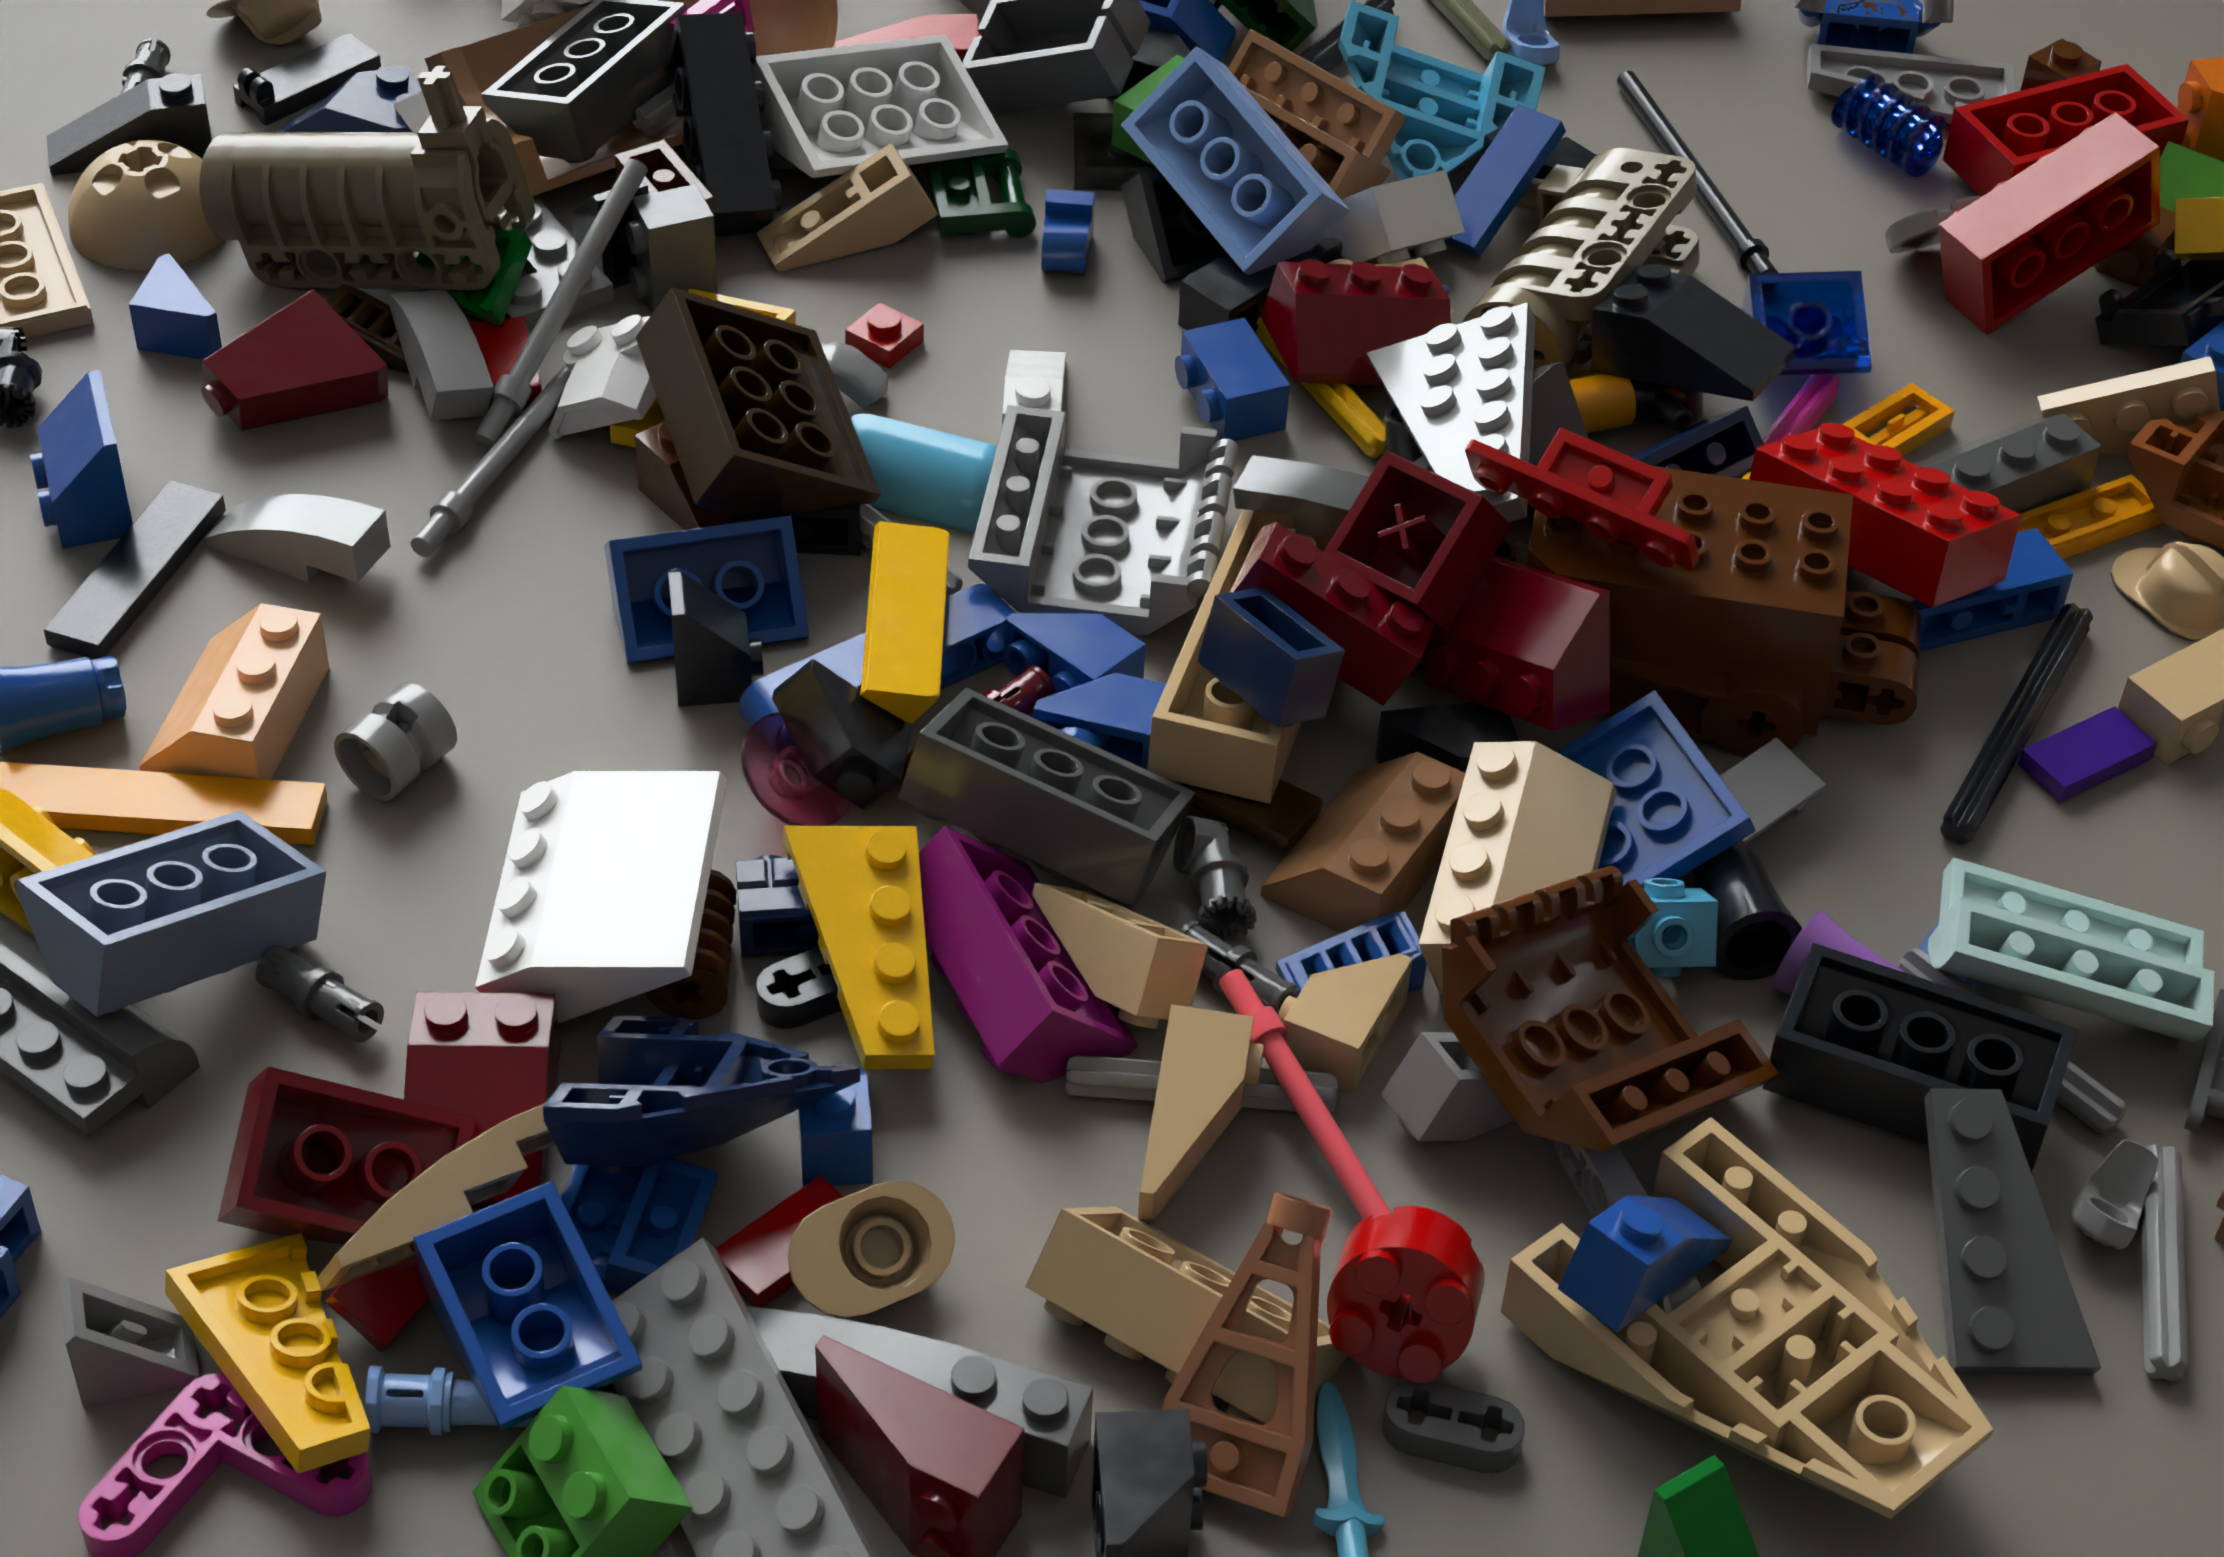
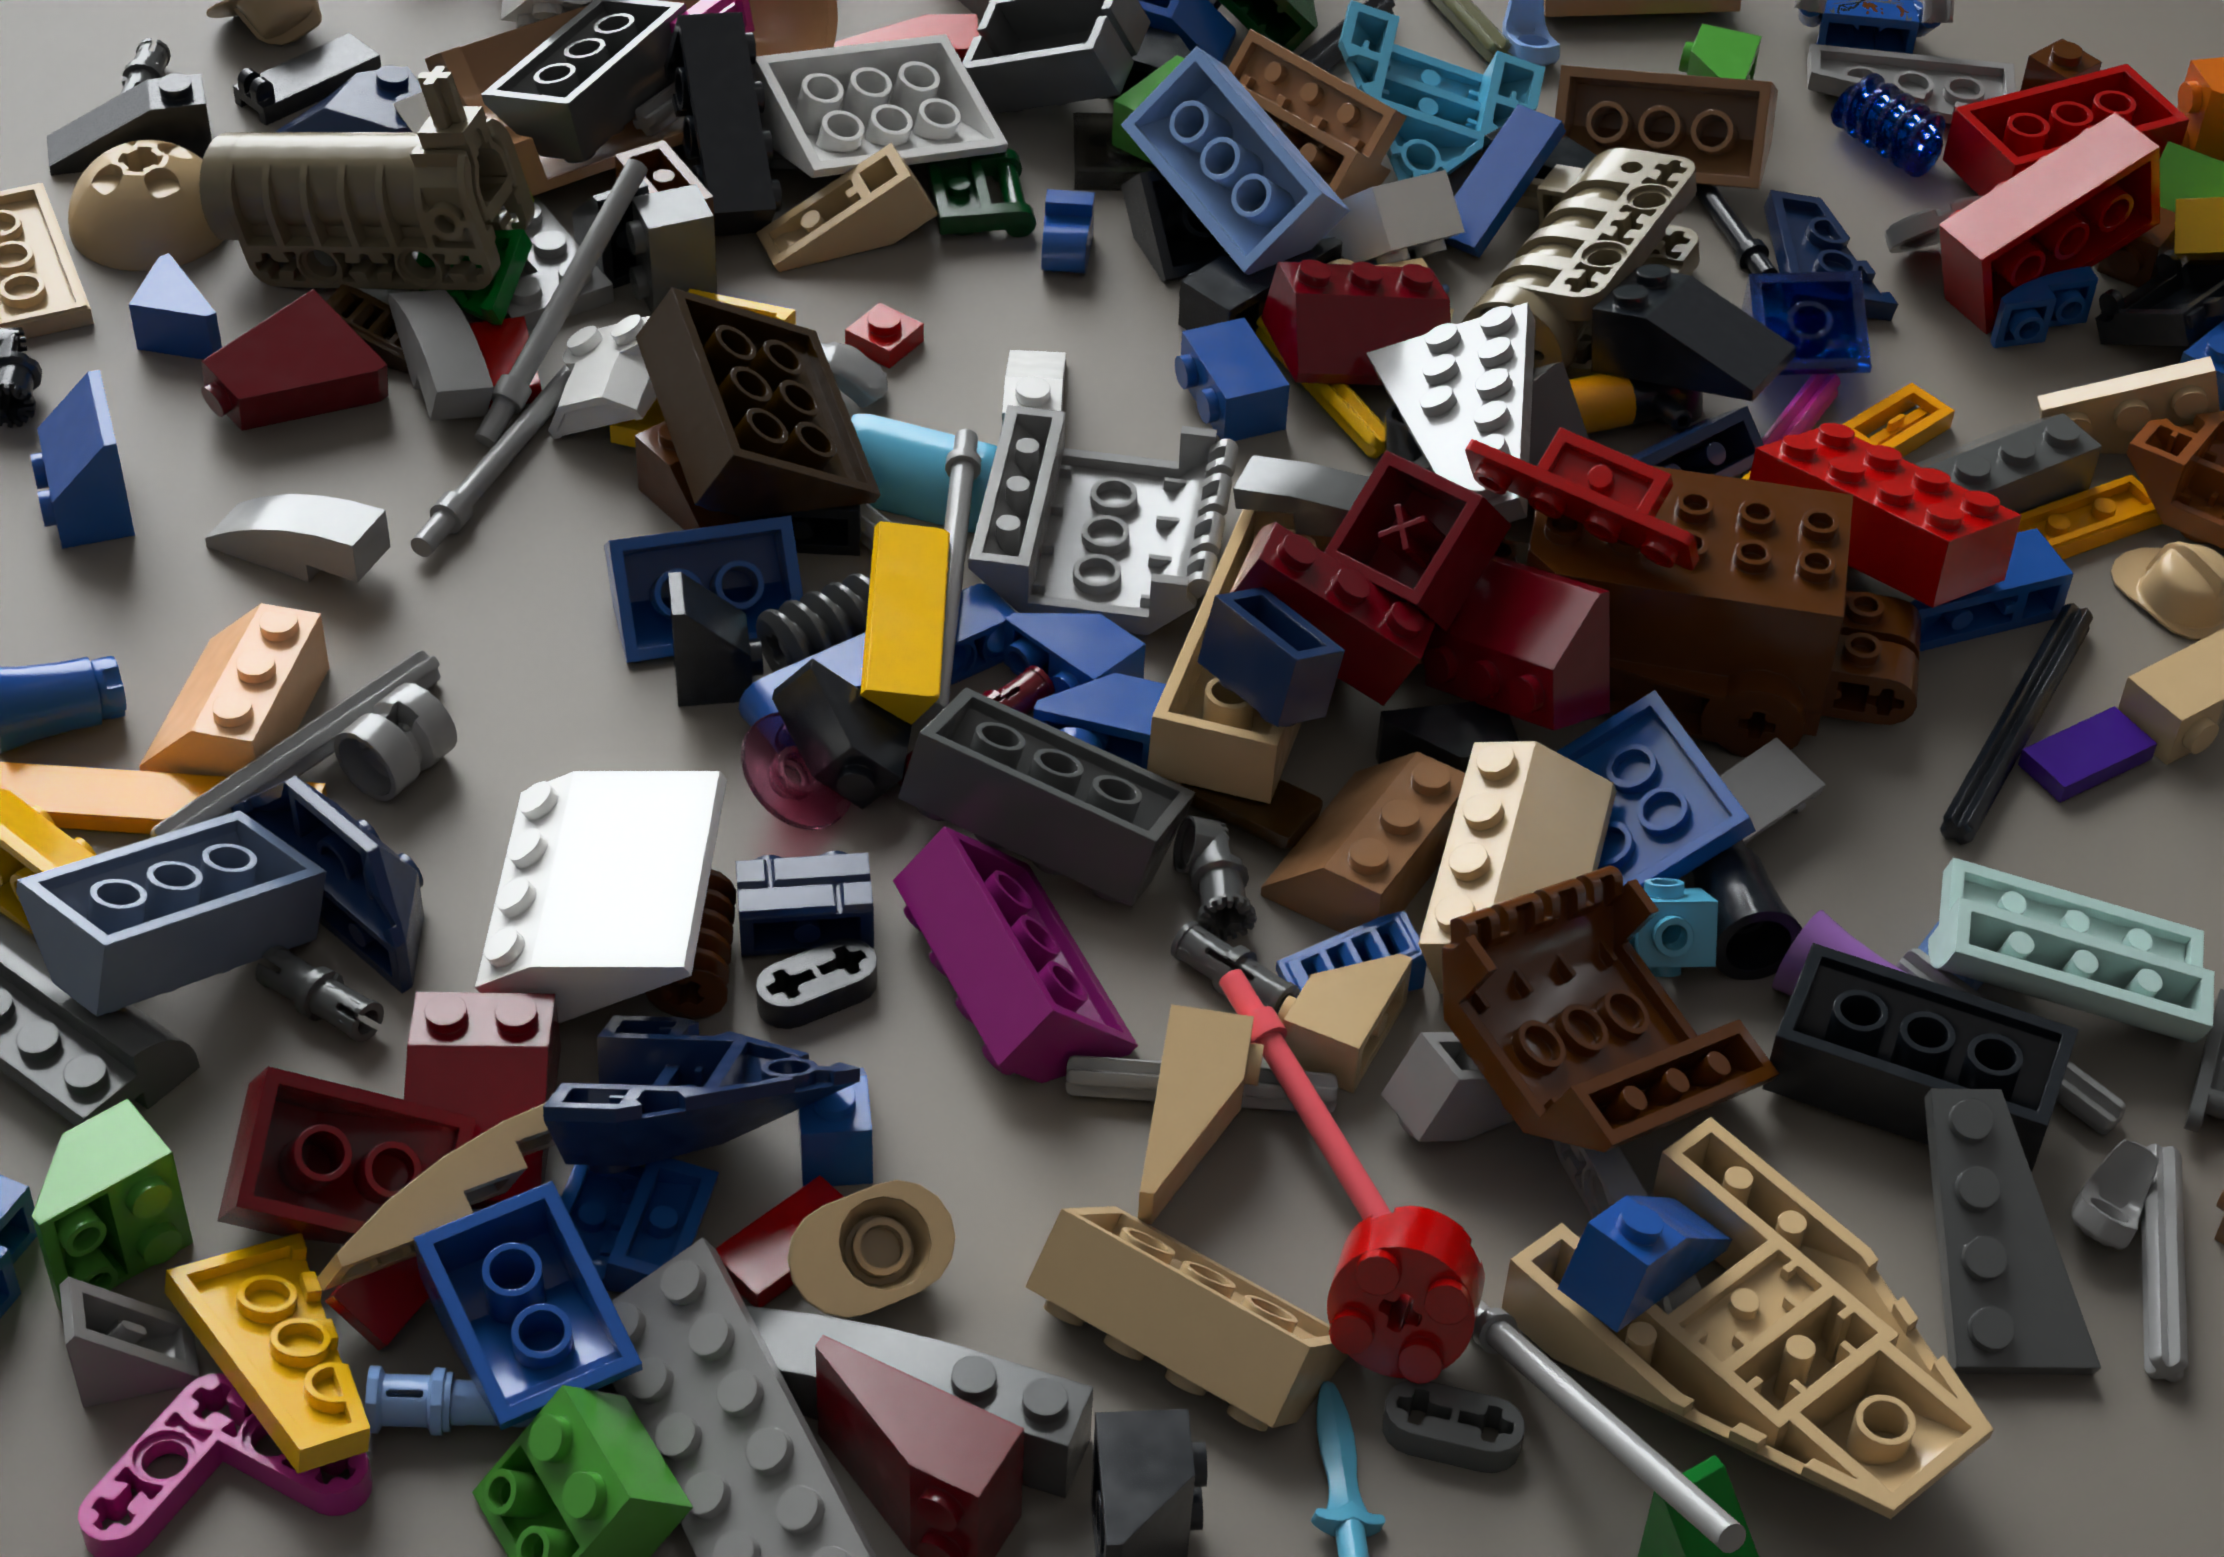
tile [43,480,226,659] -> none
yellow wing [782,826,935,1070] -> none
tan slope [1032,882,1208,1029] -> none
nougat plate [1162,1192,1332,1517] -> none
none -> bright green slope [32,1099,193,1312]
none -> light grey axle [150,650,441,838]
none -> dark blue wedge [231,776,424,994]
none -> dark grey piece [756,573,870,672]
none -> light grey bar [923,429,981,721]
none -> light grey bar [1472,1300,1746,1553]
none -> medium nougat slope [1555,65,1778,190]
none -> bright green slope [1679,24,1762,80]
none -> dark blue wing [1764,190,1898,321]
none -> blue slope [1990,266,2099,348]

